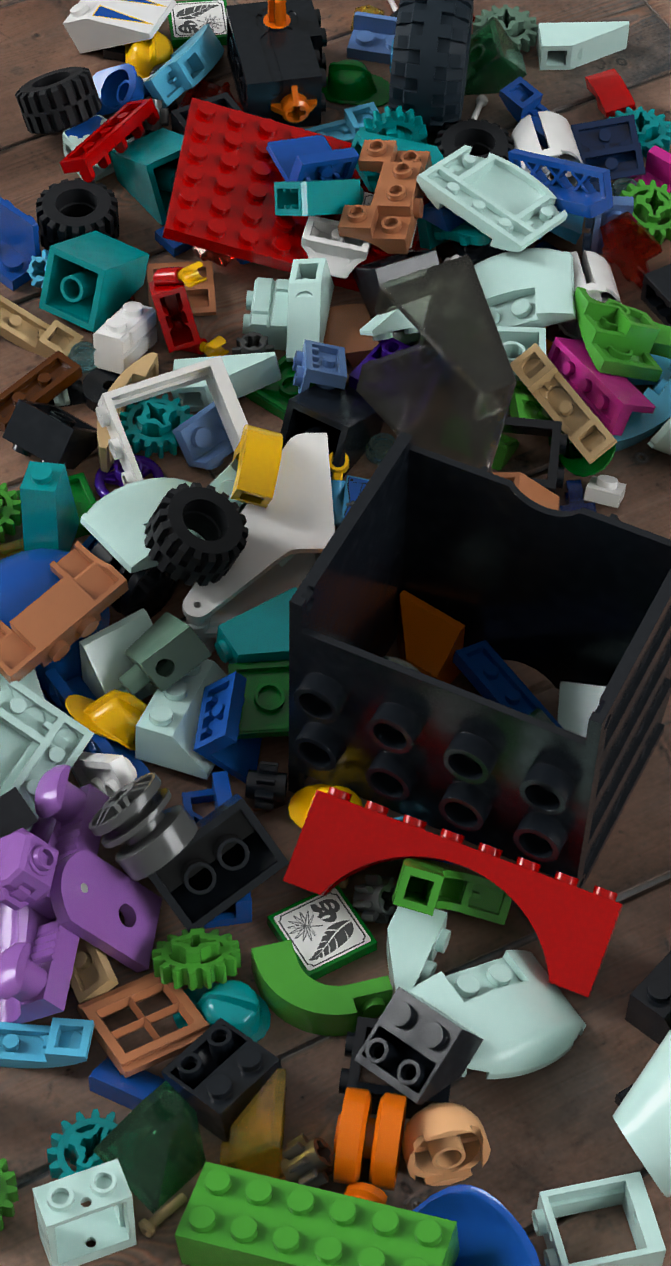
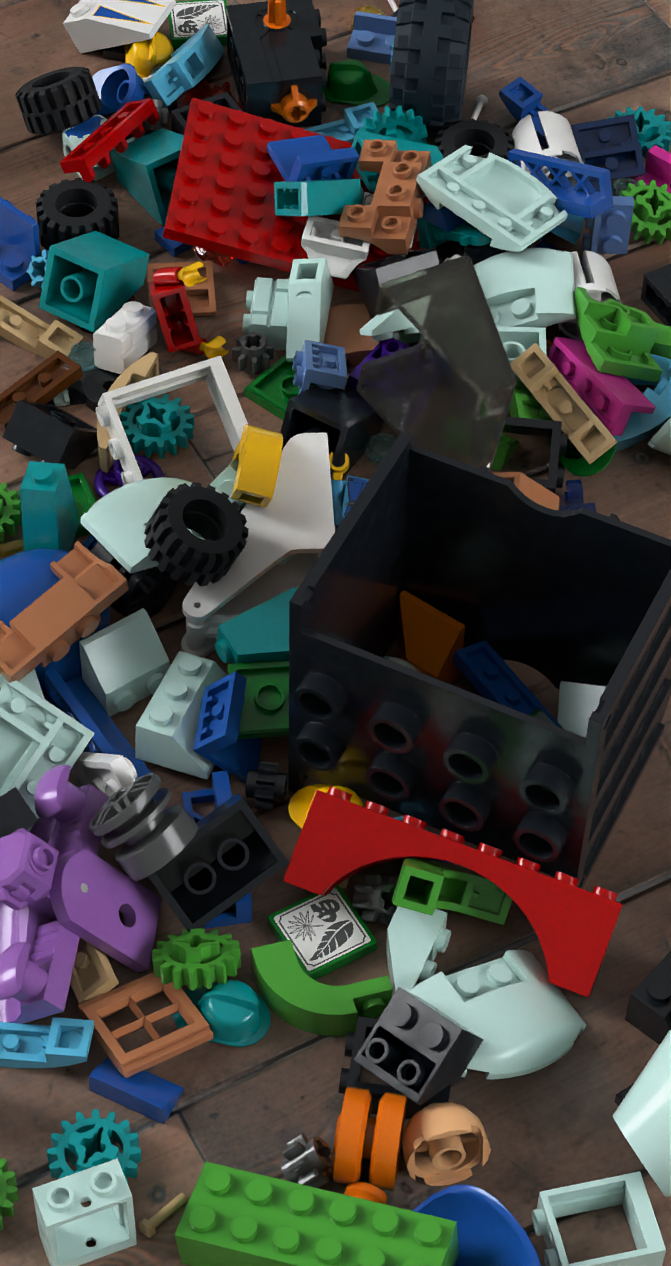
yellow piece [65,689,147,751] -> none
clear green slope [93,1081,206,1214] -> none
sand green torso [118,612,212,695] -> none
black slope [161,1018,287,1145] -> none
light aqua slope [171,352,281,412] -> none
medium blue bracket [172,401,234,470] -> none
clear yellow slope [220,1069,286,1179] -> none
clear green slope [464,16,527,96] -> none
sand green gear [472,4,538,57] -> none
light aqua slope [536,21,629,70] -> none
white plate [583,475,627,508] -> none
red slope [585,68,636,118] -> none
clear red bracket [600,212,663,290] -> none

